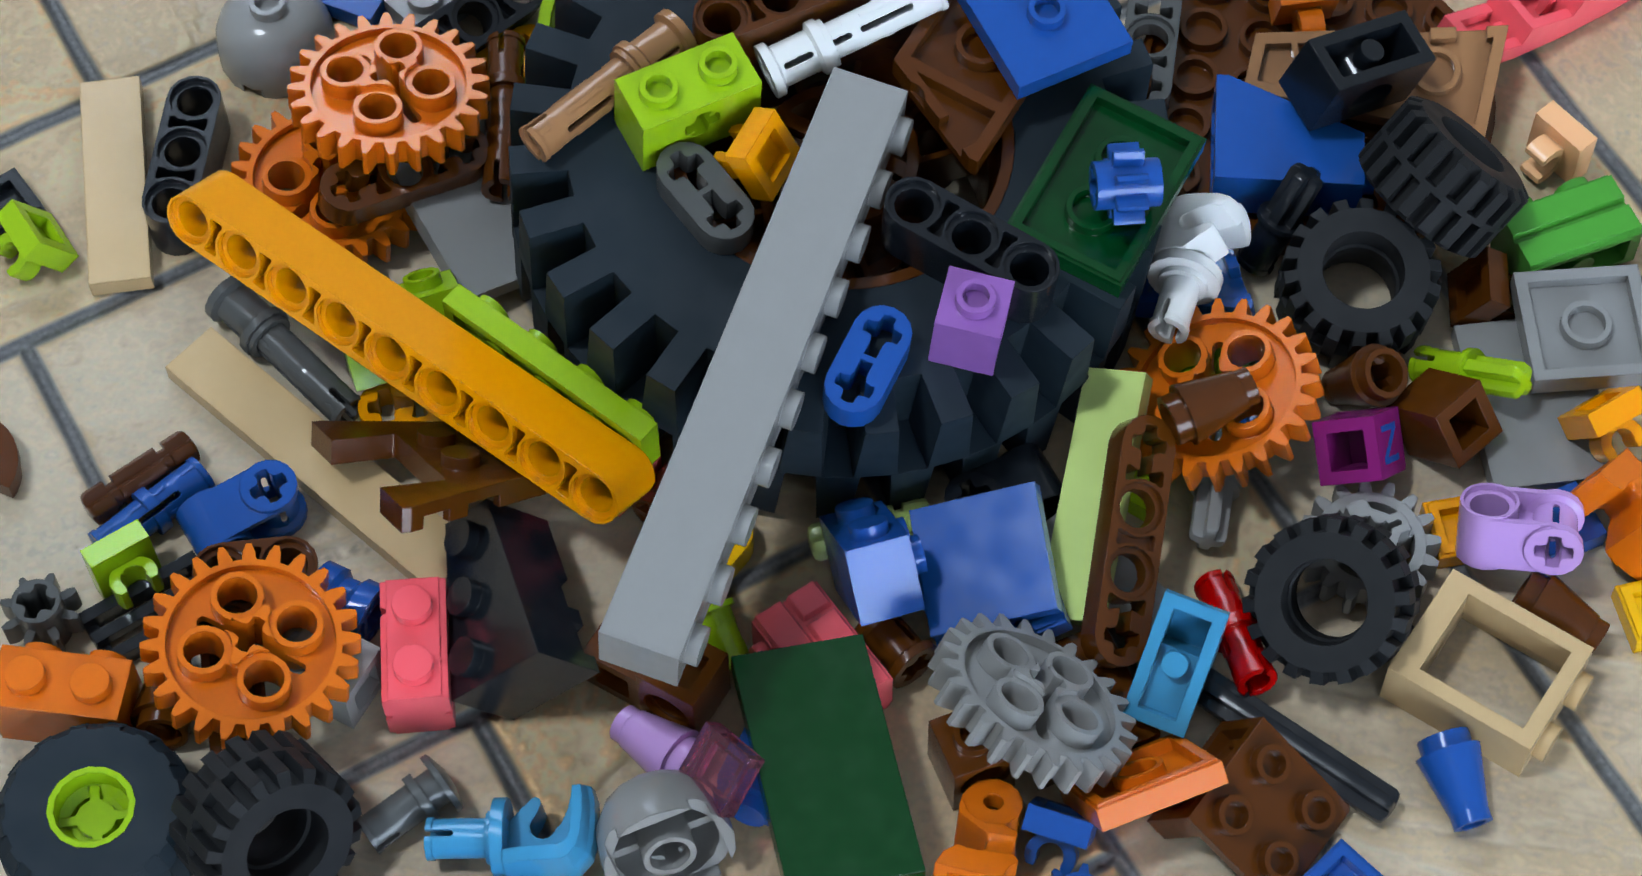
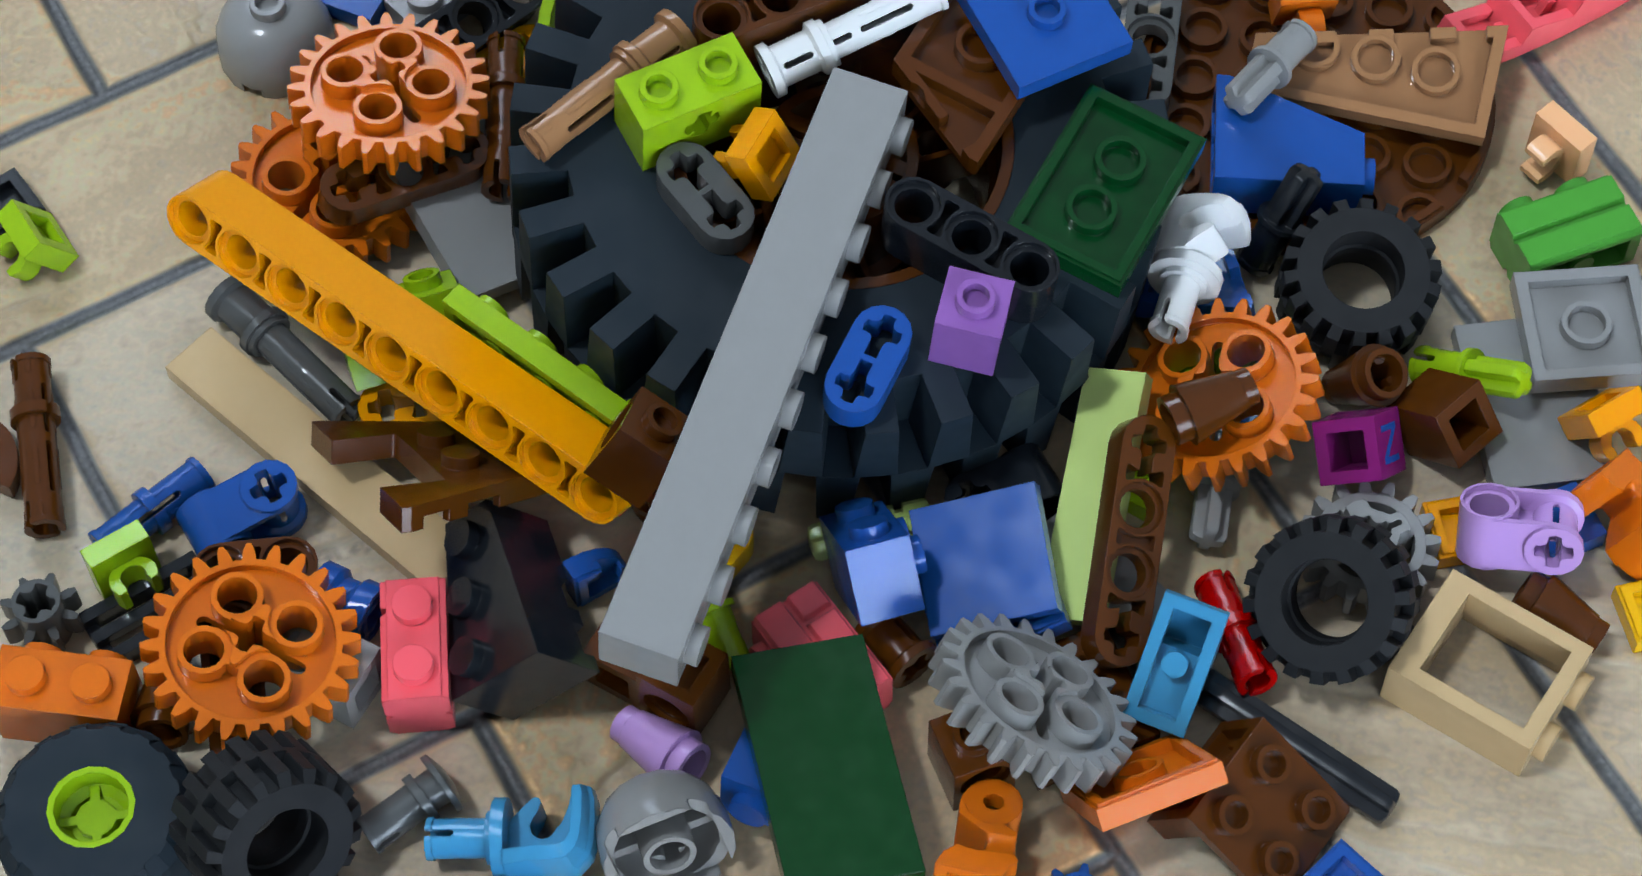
tan tile [79,76,154,296] -> none
reddish brown axle [80,431,200,525] -> none
black beam [142,76,230,256] -> none
clear pink tile [679,721,765,818] -> none
blue tile [1021,796,1097,875] -> none
blue gear [1089,142,1164,226] -> none
black brick [1278,10,1436,132] -> none
black tyre [1358,96,1529,258] -> none
blue cone [1416,727,1493,832] -> none
reddish brown tile [1447,246,1516,328] -> none
none -> reddish brown pin [9,352,66,539]
none -> blue tile [562,548,626,607]
none -> reddish brown brick [583,386,688,509]
none -> light grey axle [1223,18,1318,115]

